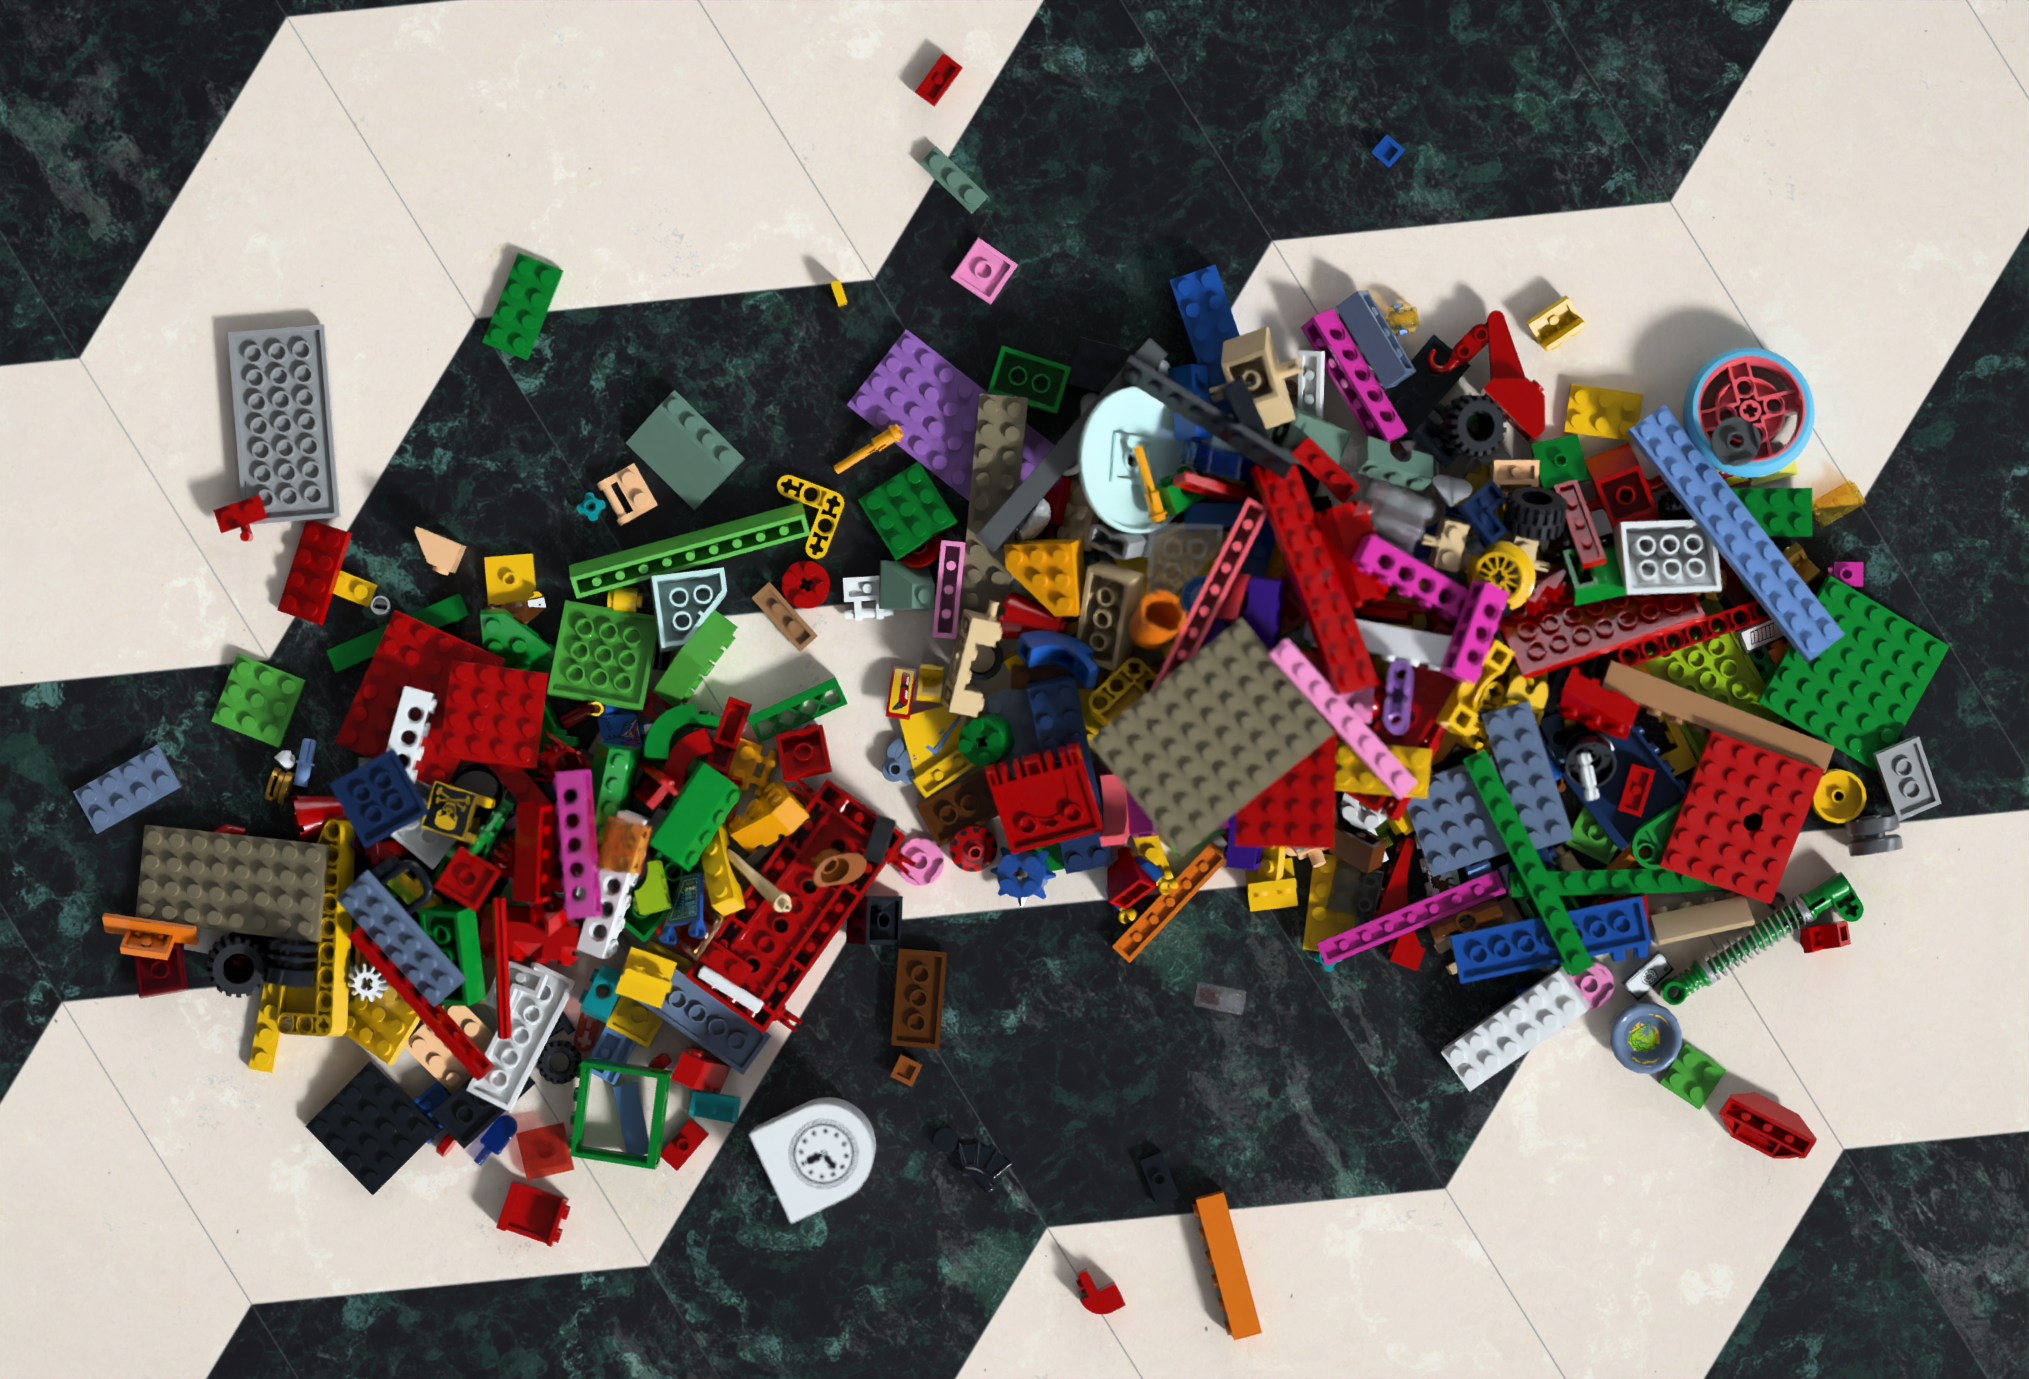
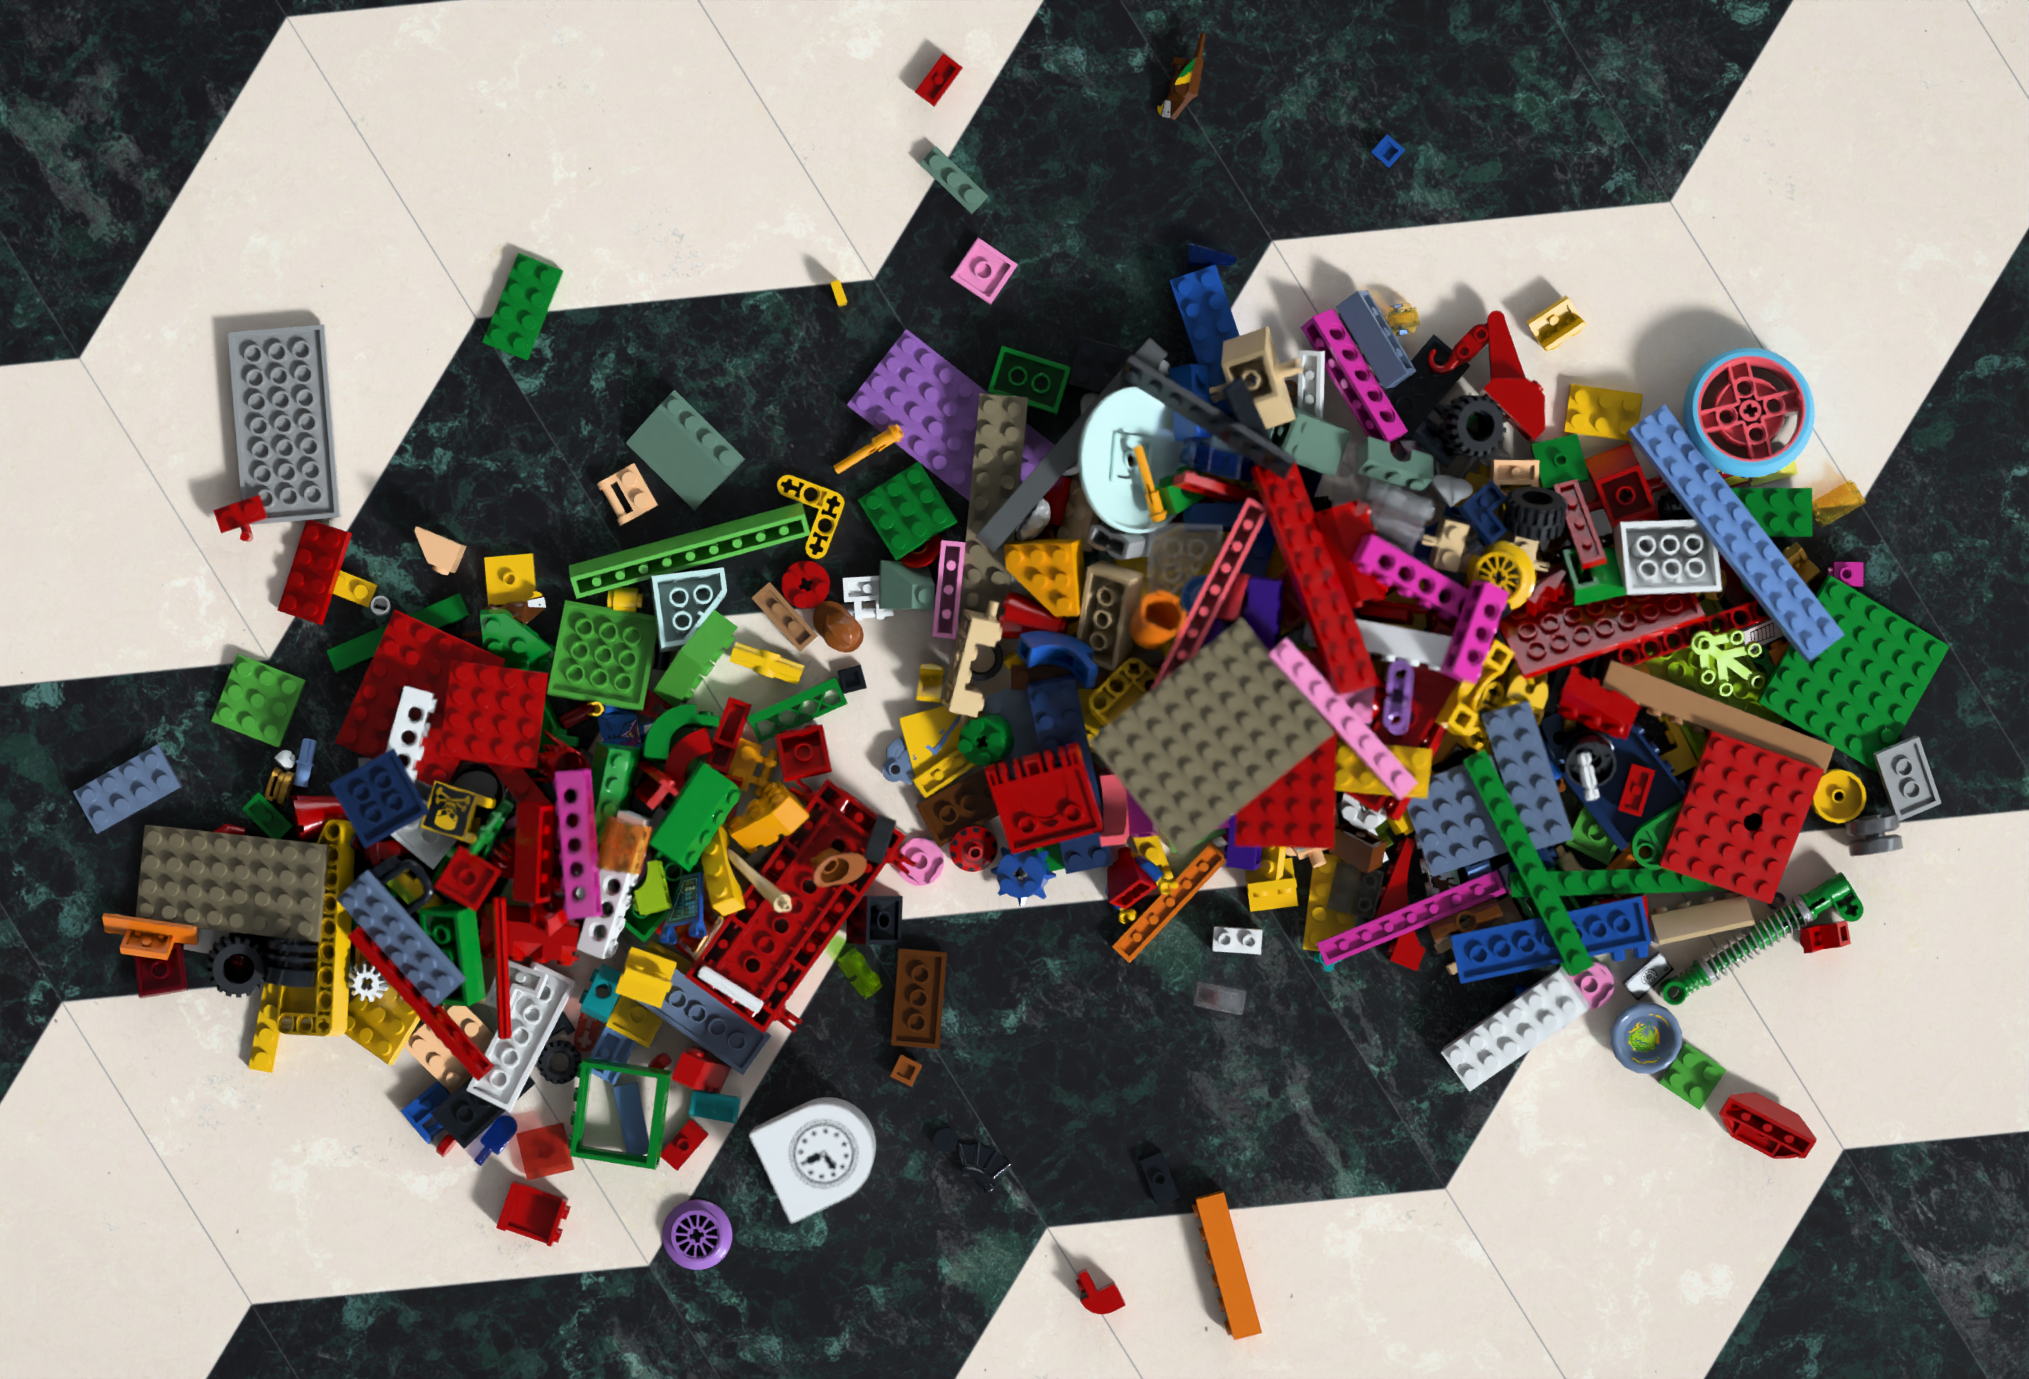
black plate [305,1059,440,1195] -> none
teal plate [577,492,606,521] -> none
red plate [700,940,754,987] -> none
slope [886,666,917,720] -> none
red plate [1290,435,1360,504] -> none
dark grey plate [1711,417,1761,467] -> none
none -> green plate [242,792,294,839]
none -> medium lavender piece [662,1200,732,1270]
none -> yellow piece [729,642,805,685]
none -> dark orange piece [813,601,864,653]
none -> black tile [837,665,867,694]
none -> clear neon green hinge [838,948,883,999]
none -> reddish brown animal [1157,33,1205,120]
none -> clear blue slope [1188,243,1237,266]
none -> white brick [1212,926,1263,954]
none -> lime plant [1690,628,1766,697]

